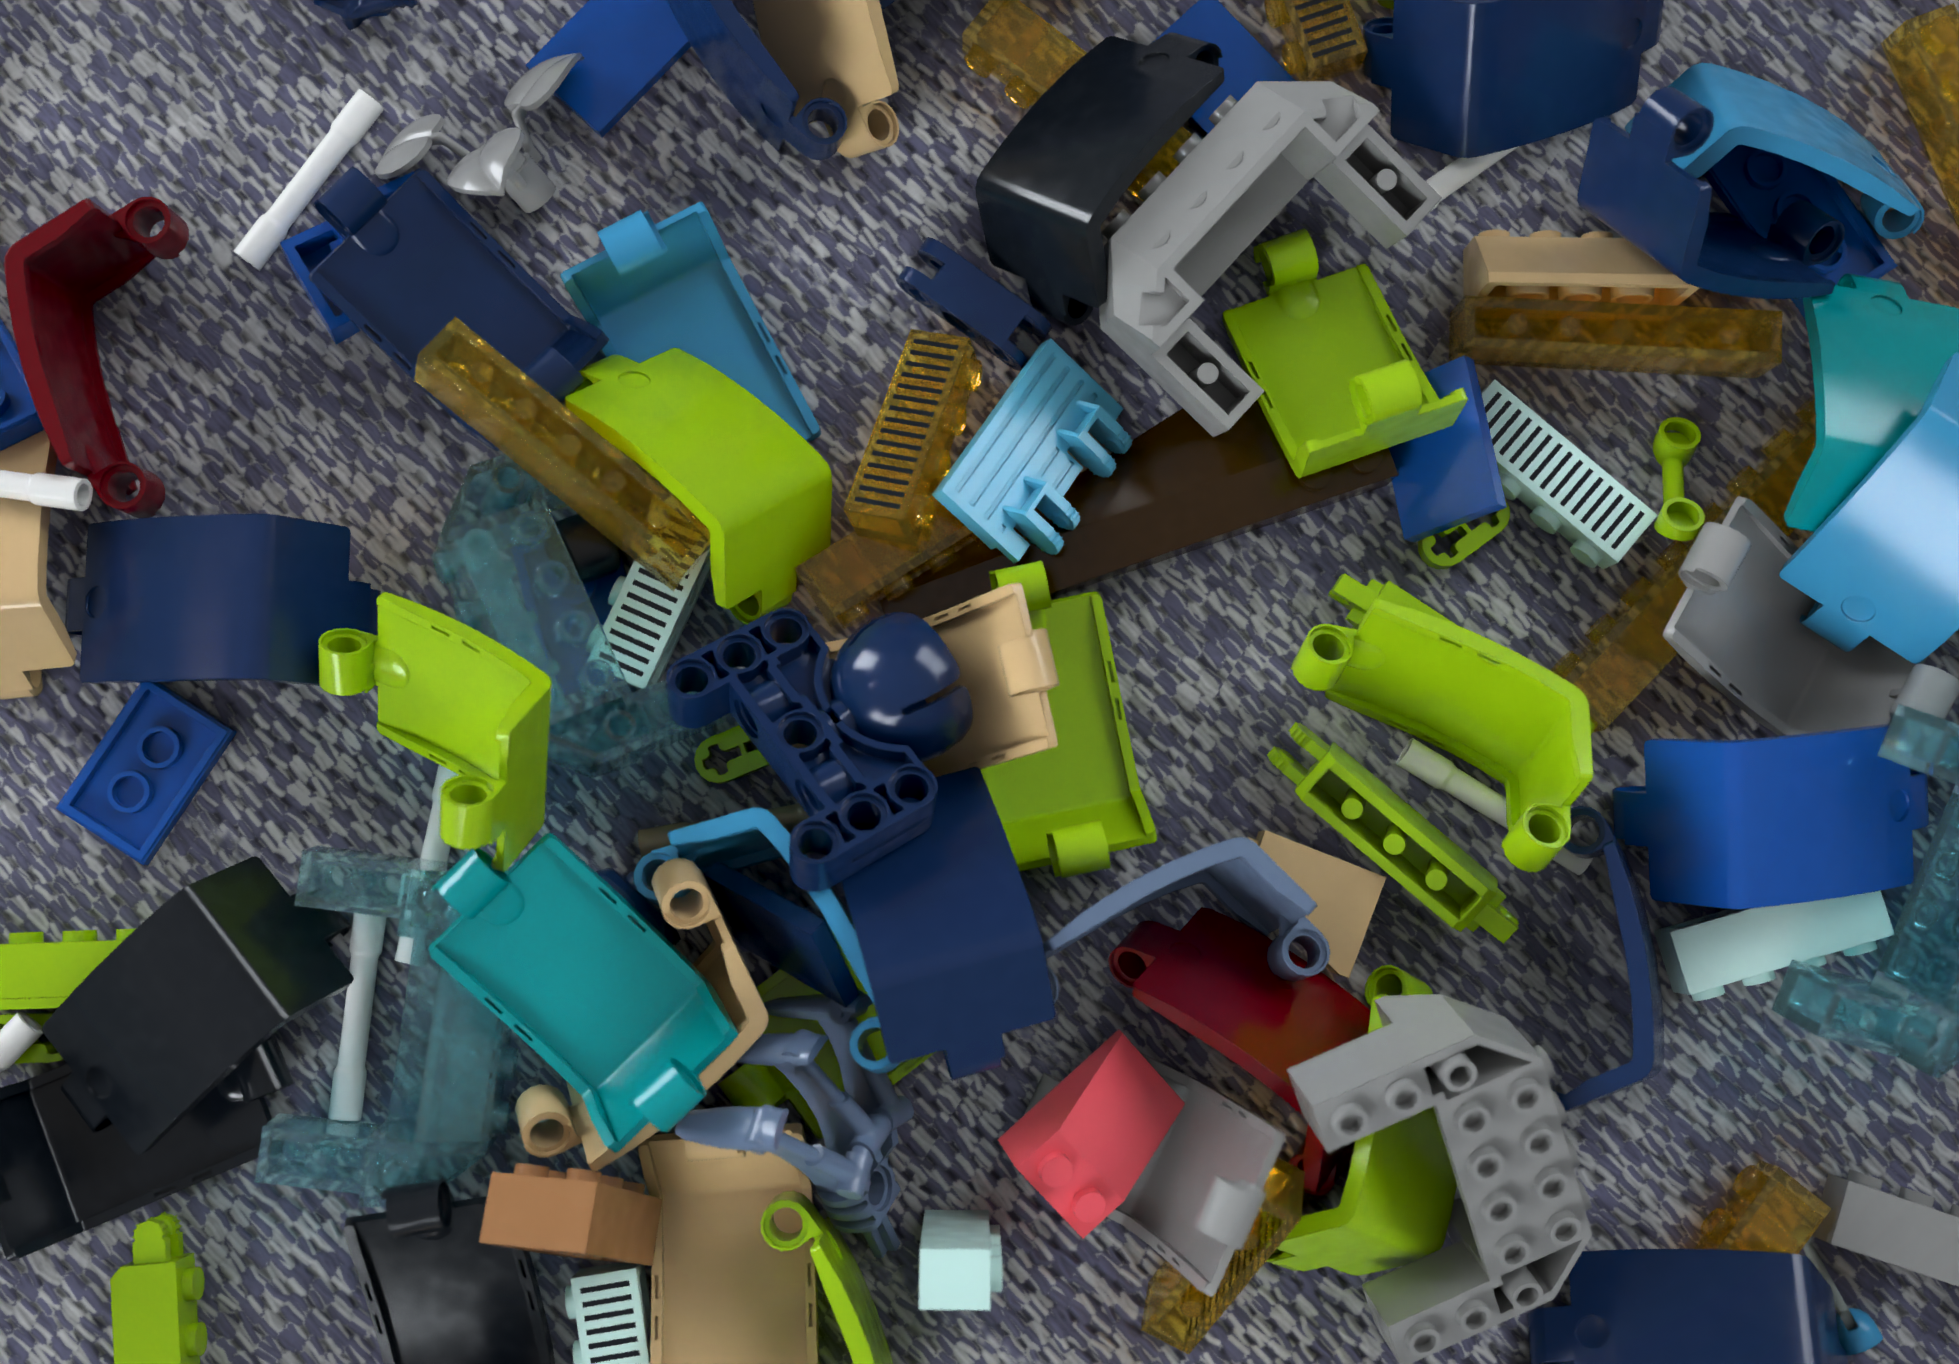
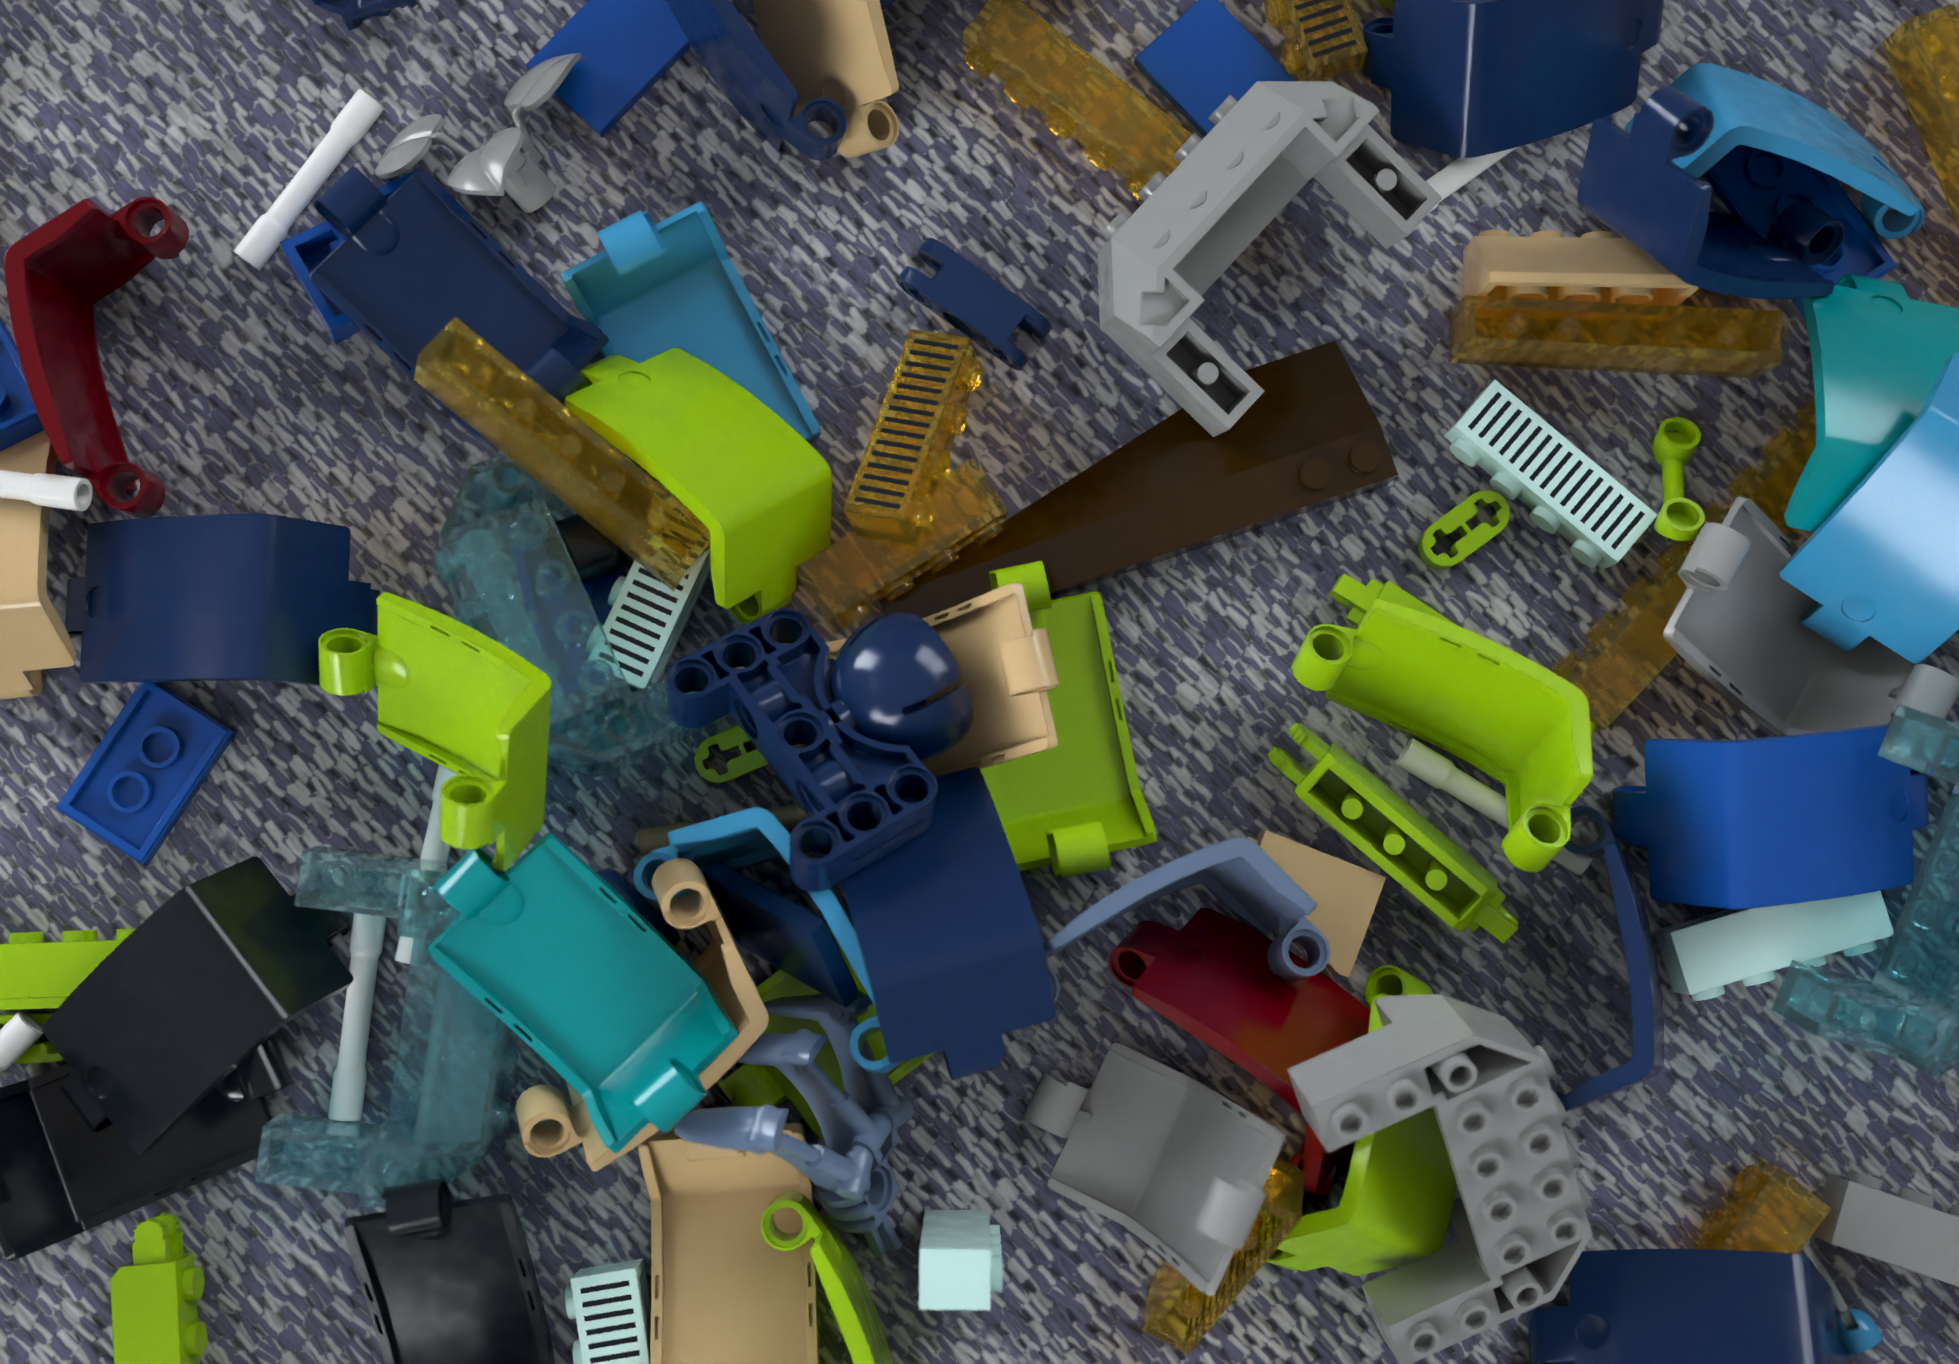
medium nougat brick [479,1163,663,1266] -> none
medium azure hinge [932,338,1133,563] -> none
black panel [975,32,1225,326] -> none
coral slope [997,1029,1185,1239] -> none
lime panel [1222,228,1468,478] -> none
blue tile [1389,355,1507,542] -> none

